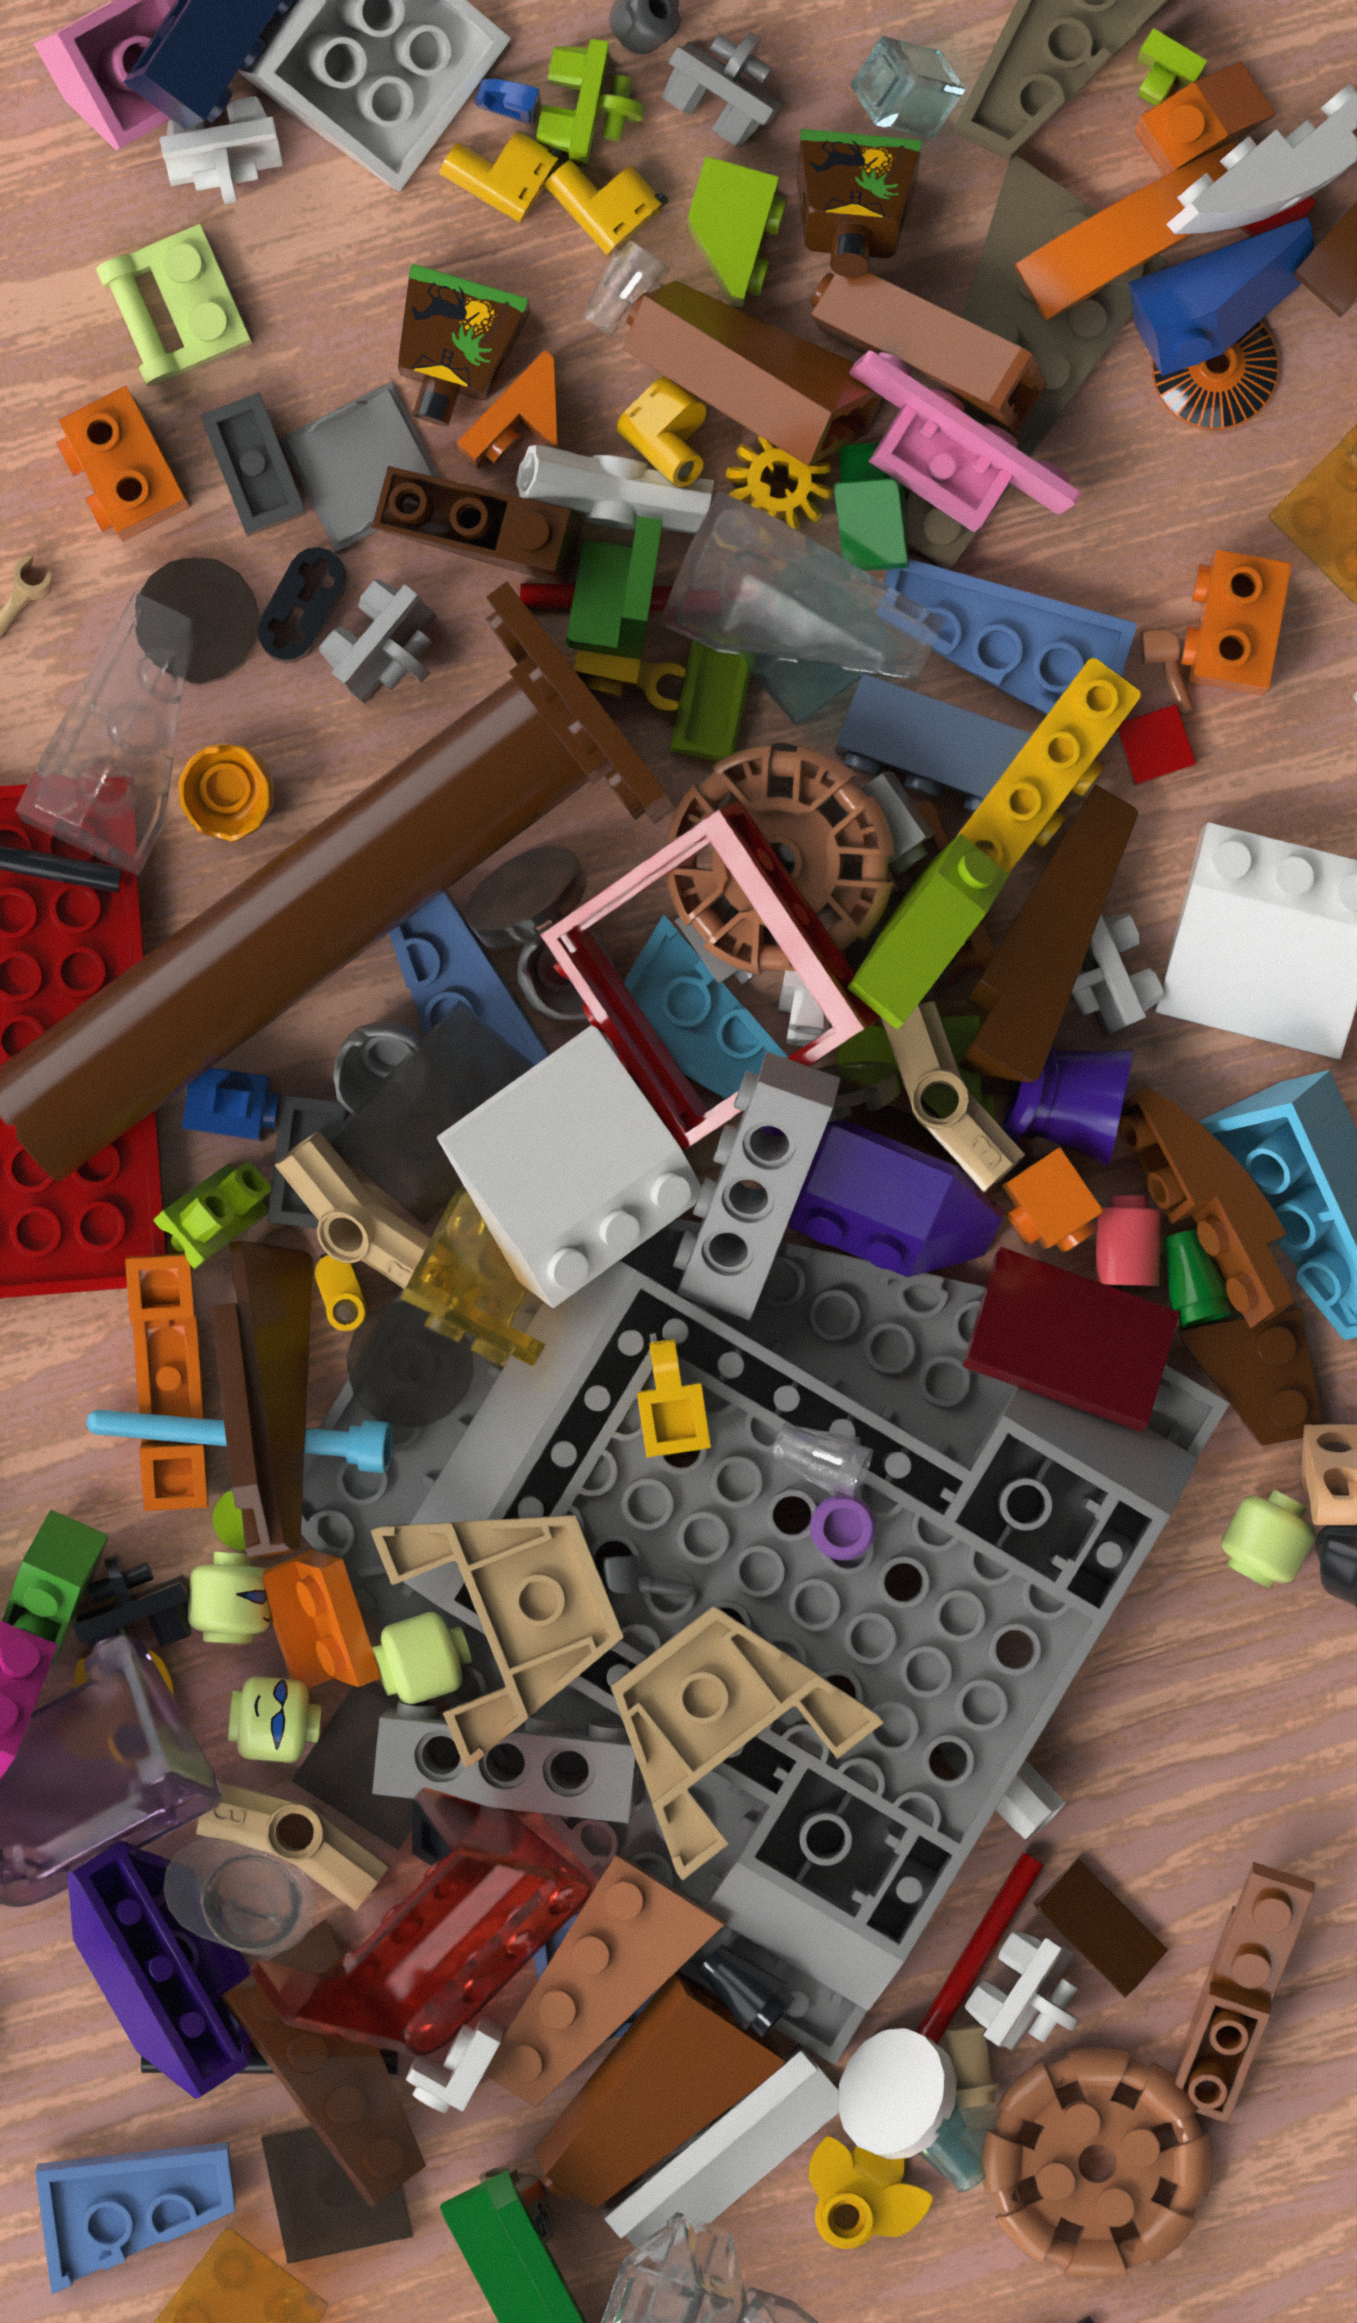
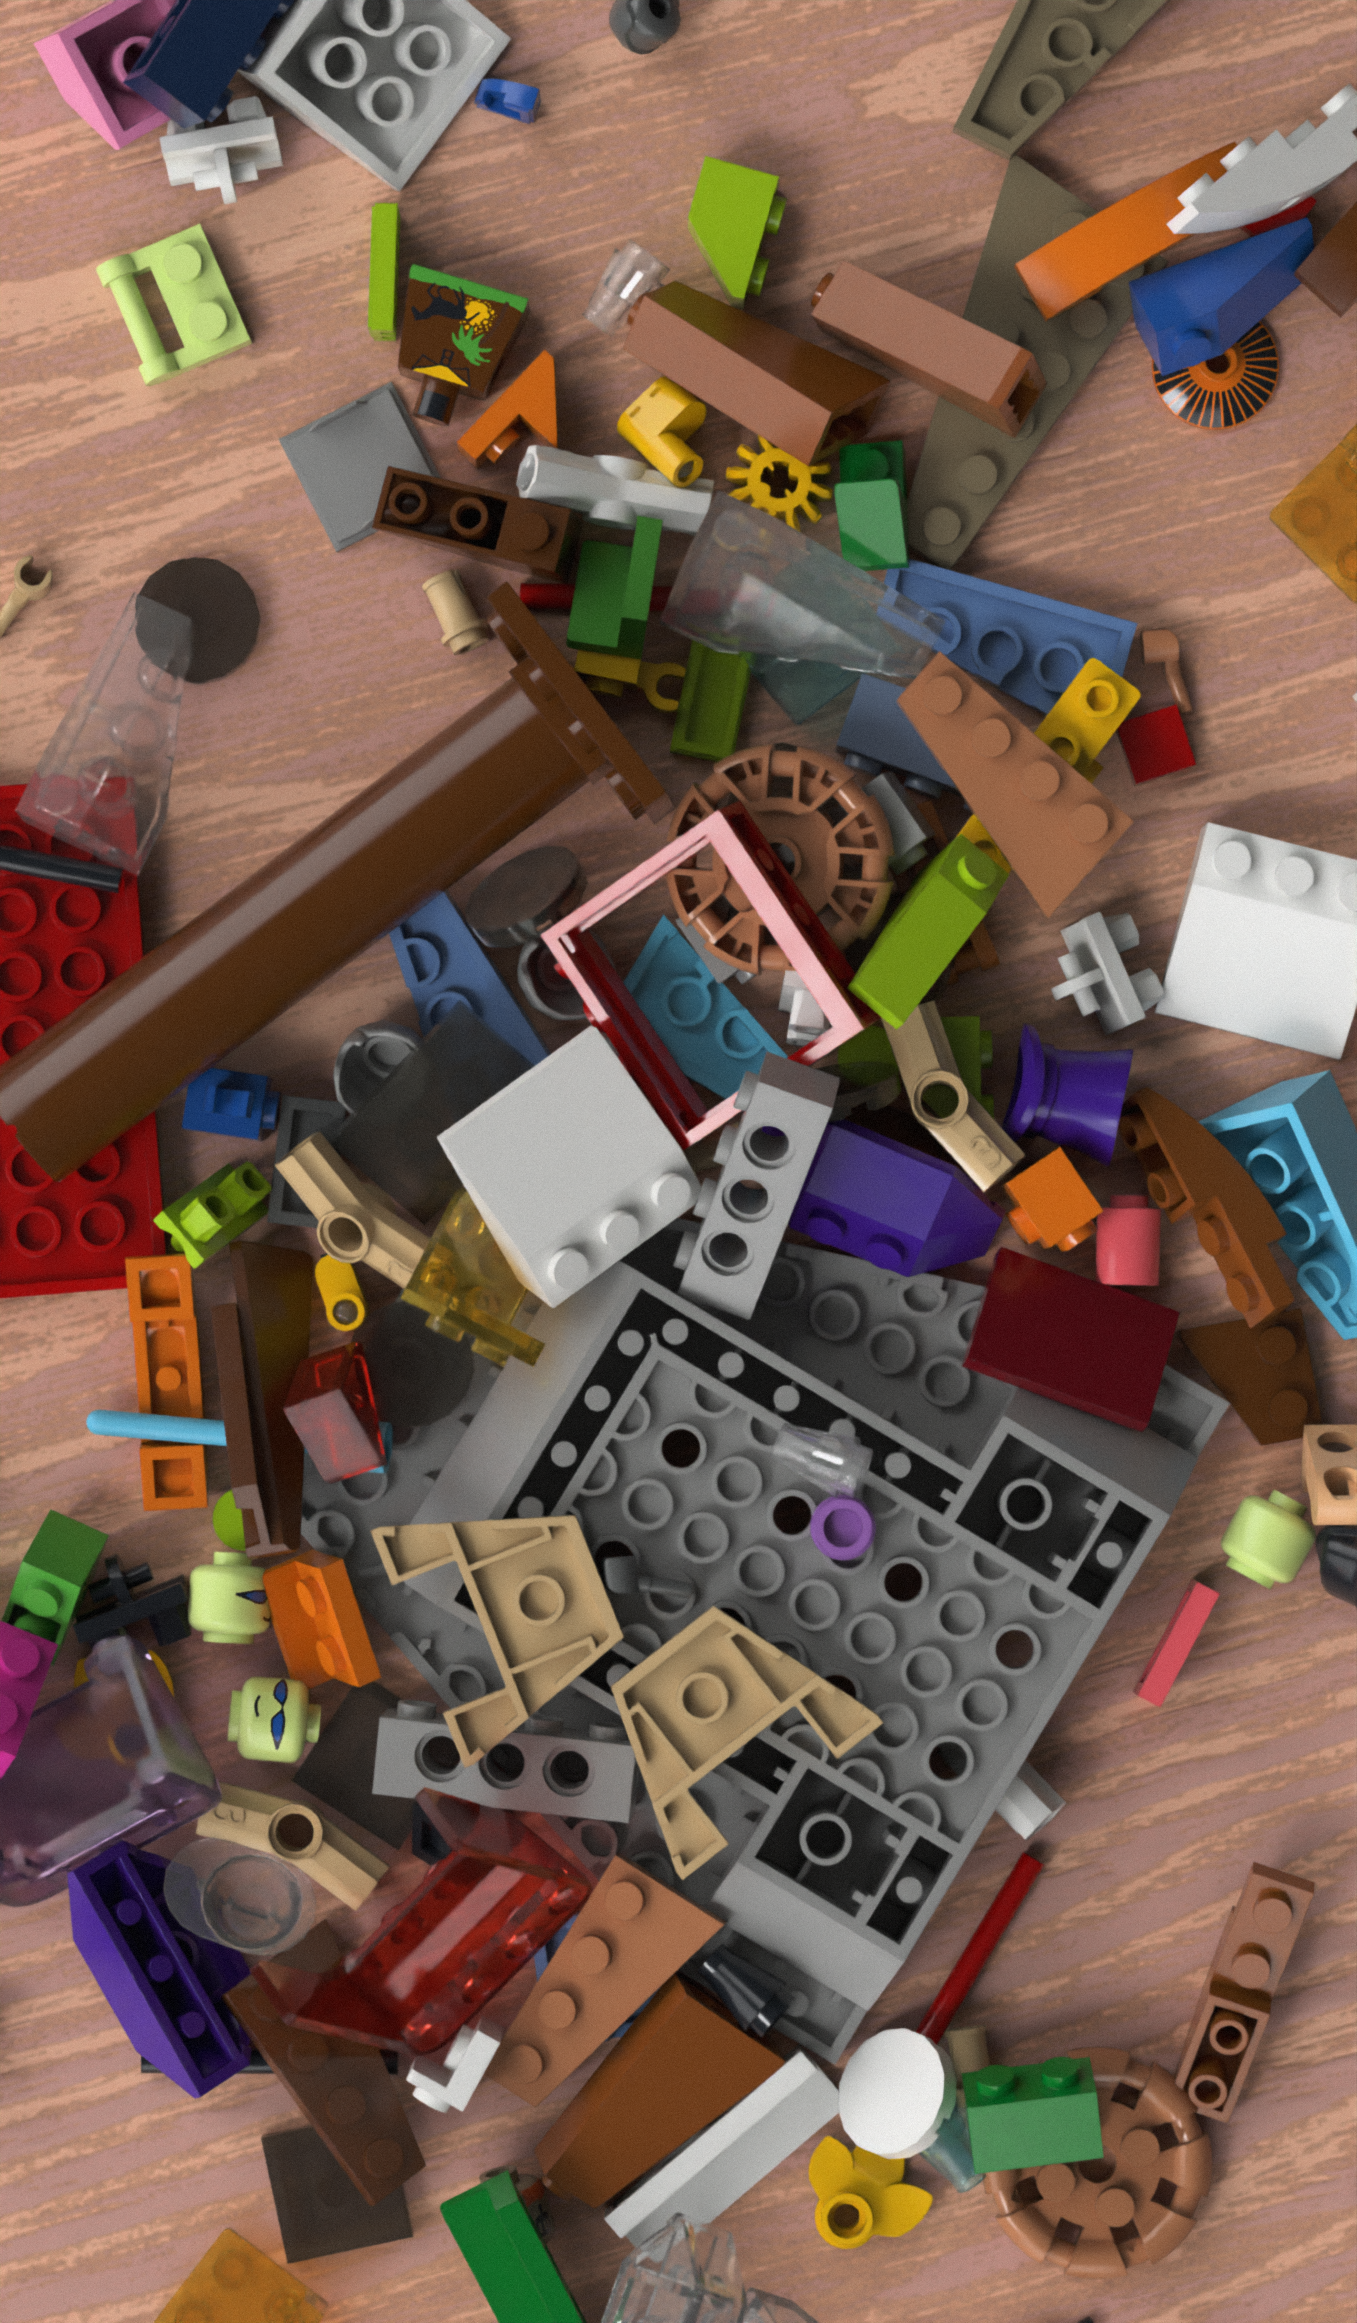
medium blue wing [35,2142,237,2295] -> none
orange brick [56,385,190,542] -> none
light orange hair [178,743,275,842] -> none
dark grey plate [200,392,307,537] -> none
black beam [257,547,347,663] -> none
light grey hips [319,579,437,704] -> none
yellowish green head [372,1612,472,1705] -> none
yellow piece [439,130,563,224] -> none
lime hips [536,38,646,167] -> none
yellow piece [544,160,669,256] -> none
yellow plate [637,1339,711,1458] -> none
light grey hips [662,32,784,147] -> none
reddish brown torso [796,129,922,277] -> none
bright pink bracket [849,351,1081,532] -> none
clear light blue panel [850,35,965,138] -> none
reddish brown wedge [958,784,1138,1083] -> none
white hips [965,1930,1080,2051] -> none
reddish brown slope [1033,1858,1168,1998] -> none
orange slope [1134,61,1276,176] -> none
lime tile [1137,28,1208,106] -> none
green cone [1163,1229,1230,1328] -> none
orange brick [1180,549,1292,696] -> none
none -> clear red slope [283,1341,387,1484]
none -> lime tile [368,203,401,341]
none -> tan pin [422,569,489,655]
none -> nougat wing [896,651,1134,920]
none -> green brick [961,2057,1104,2174]
none -> coral tile [1133,1579,1220,1707]

